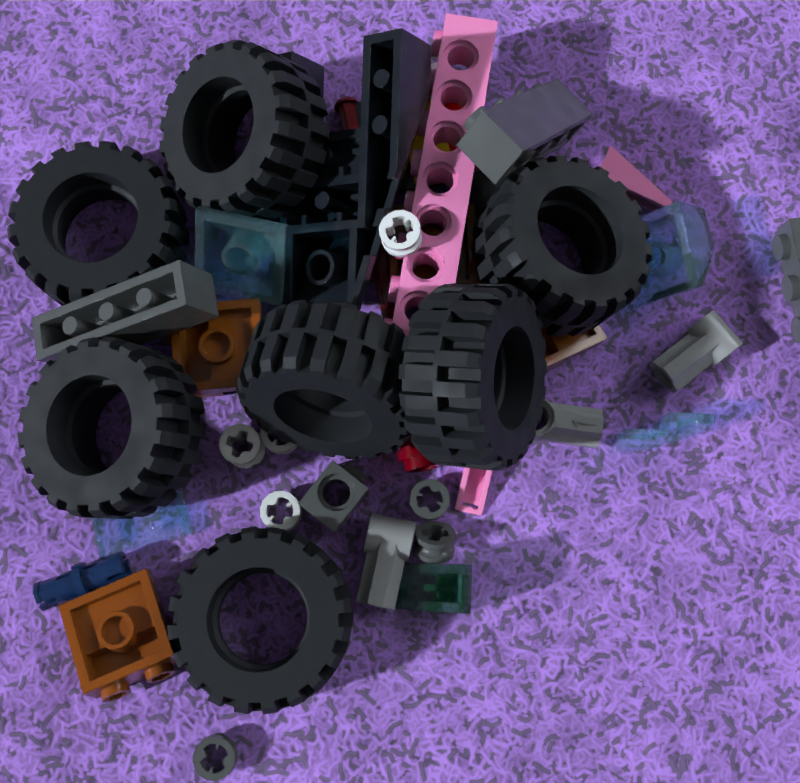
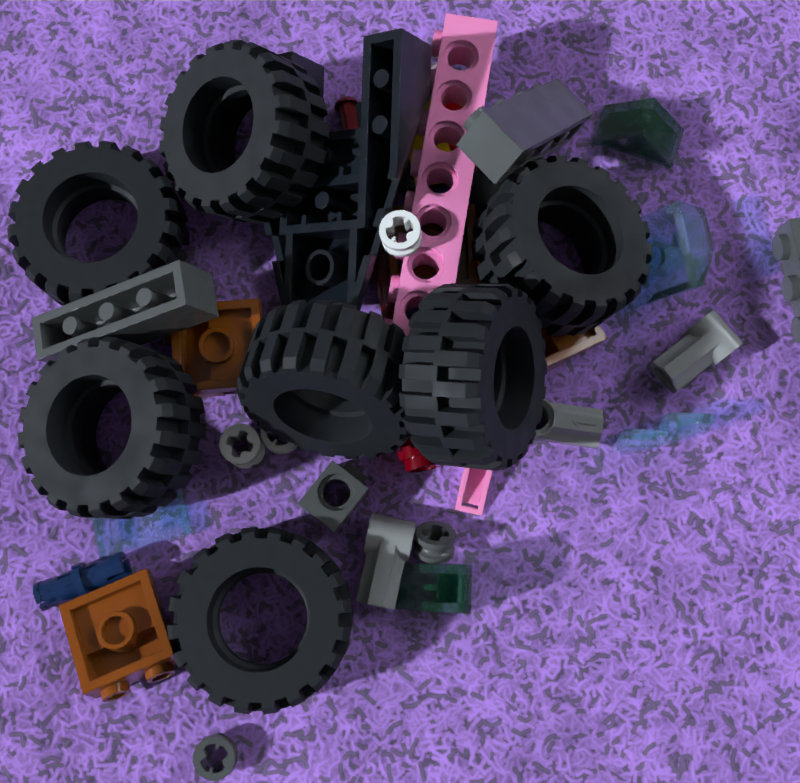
clear light blue slope [195,206,288,306] -> none
white bush [260,491,302,531] -> none
dark grey bush [409,479,450,521] -> none
bright pink piece [600,146,673,216] -> none
none -> slope [593,98,684,168]

